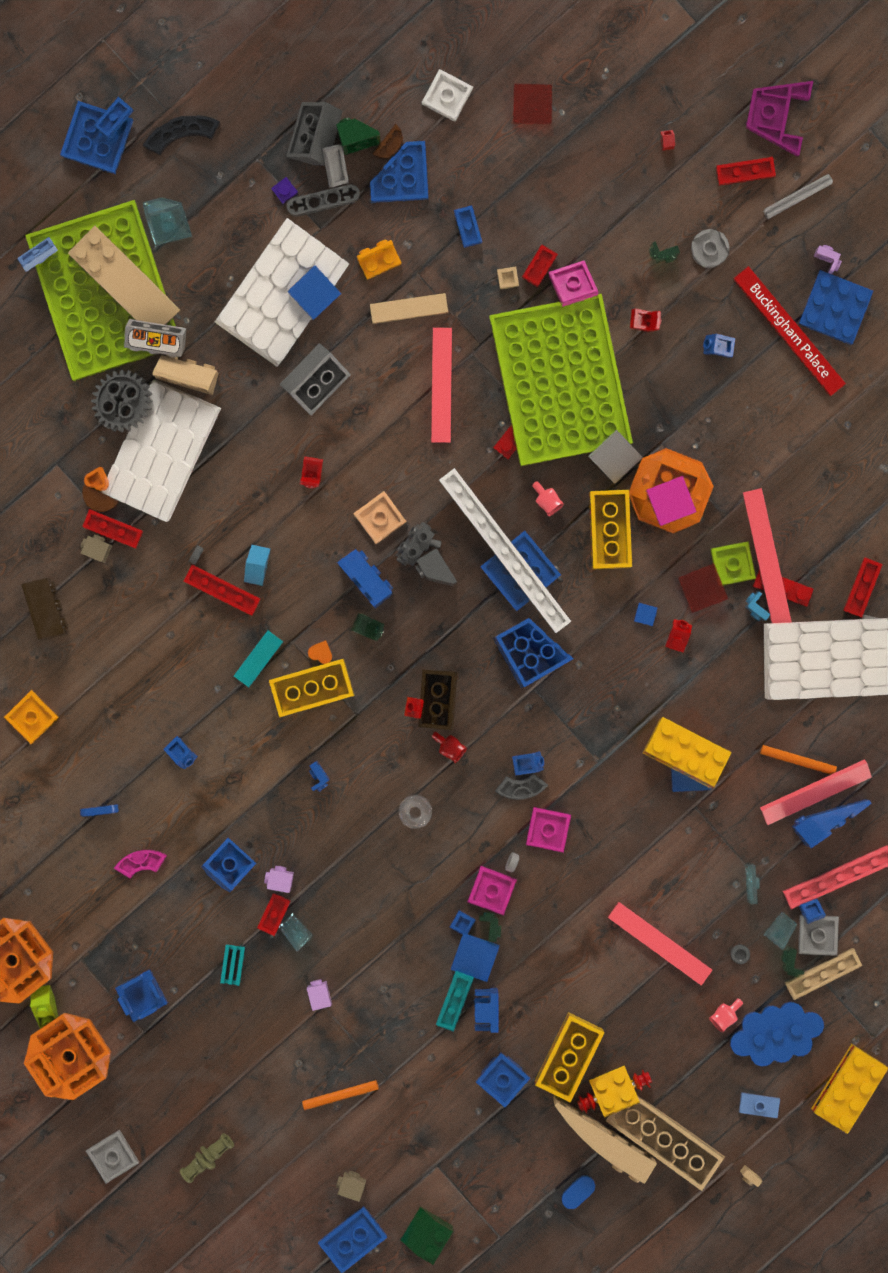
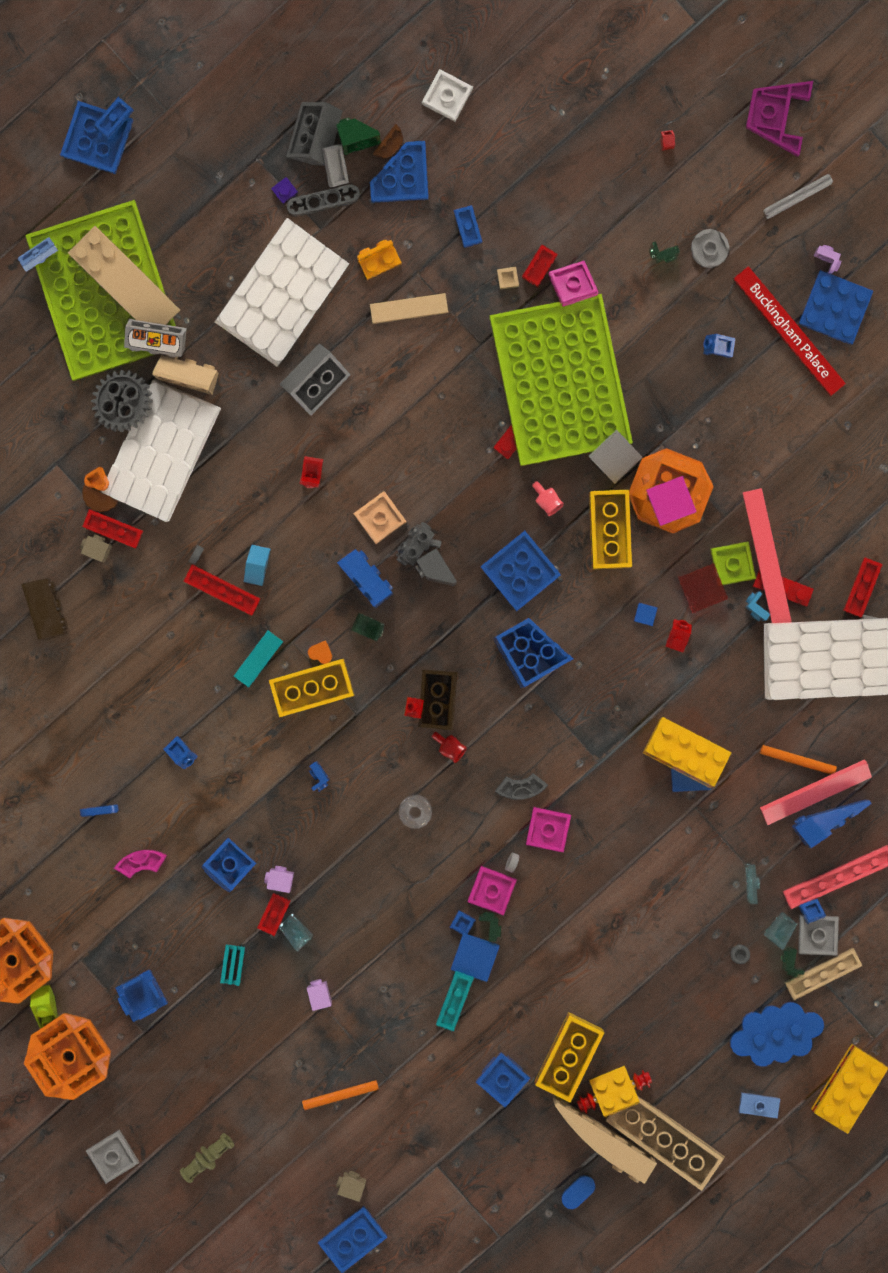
light orange tile [4,690,59,744] -> none
black tile [143,115,220,156] -> none
clear light blue slope [143,197,192,246] -> none
blue tile [287,265,341,320] -> none
dark green slope [400,1206,453,1265] -> none
coral tile [431,328,452,443] -> none
white plate [439,468,571,633] -> none
blue panel [475,988,499,1033] -> none
blue bracket [512,751,544,776] -> none
clear red tile [513,84,552,124] -> none
coral tile [608,902,712,986] -> none
red bracket [630,308,661,332] -> none
coral piece [709,998,743,1033] -> none
red plate [716,157,776,186] -> none
tan plate [740,1165,763,1187] -> none

